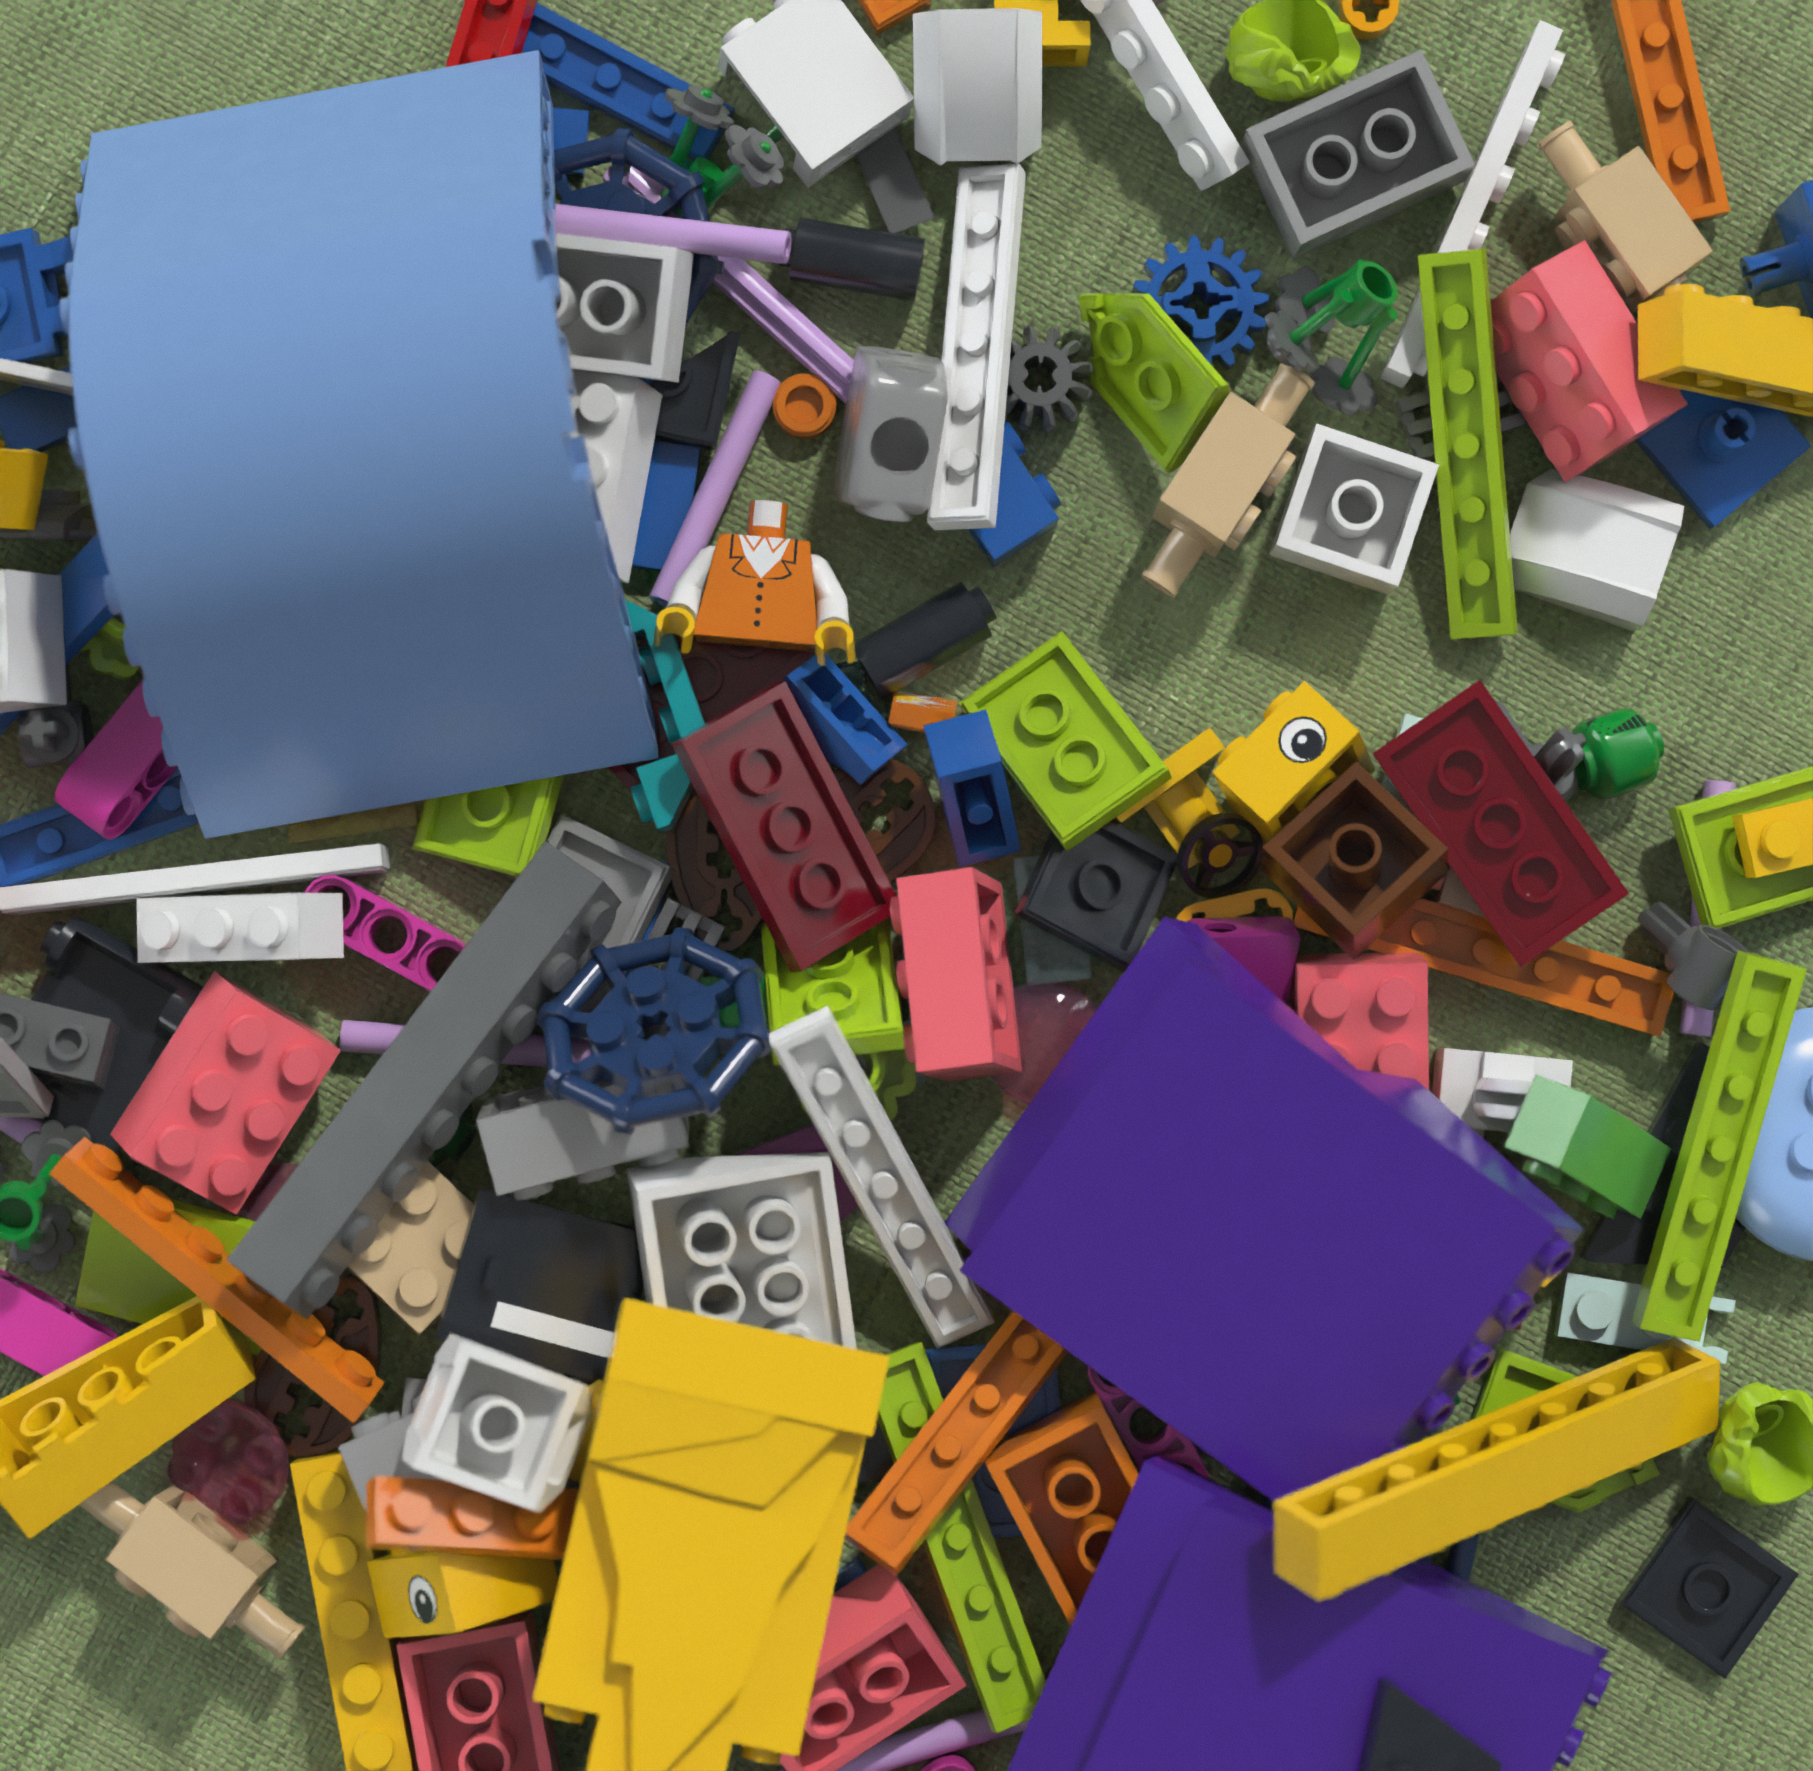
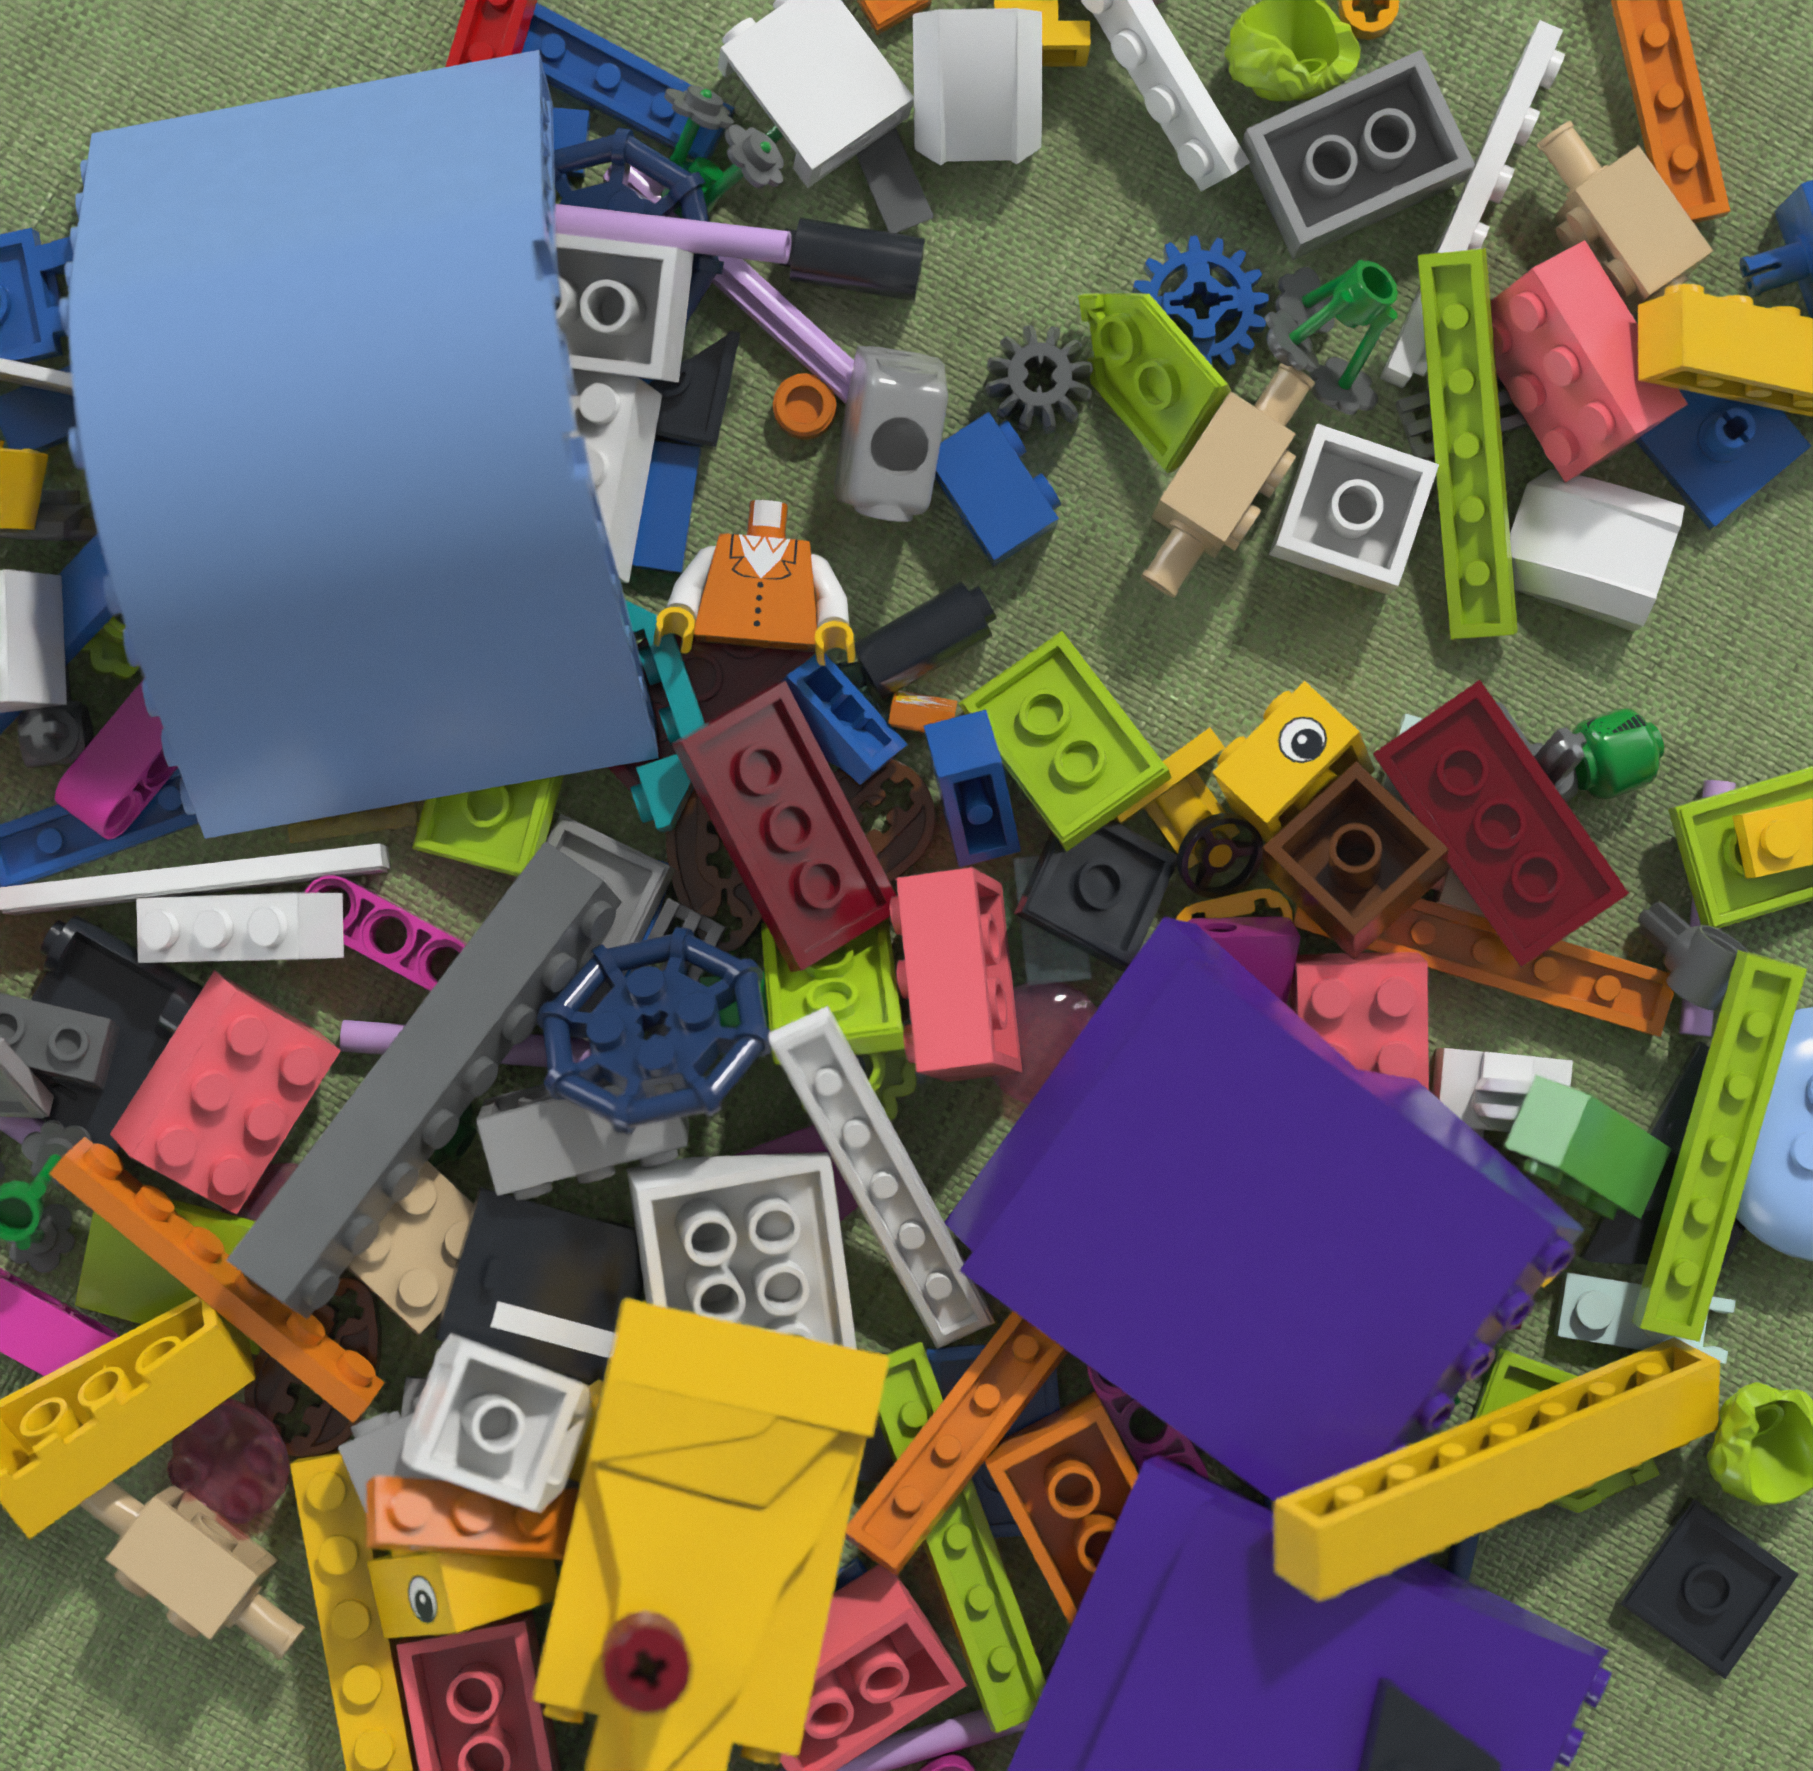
lavender piece [649,370,781,608] -> none
white tile [927,163,1026,530] -> none
none -> dark red piece [601,1610,692,1714]

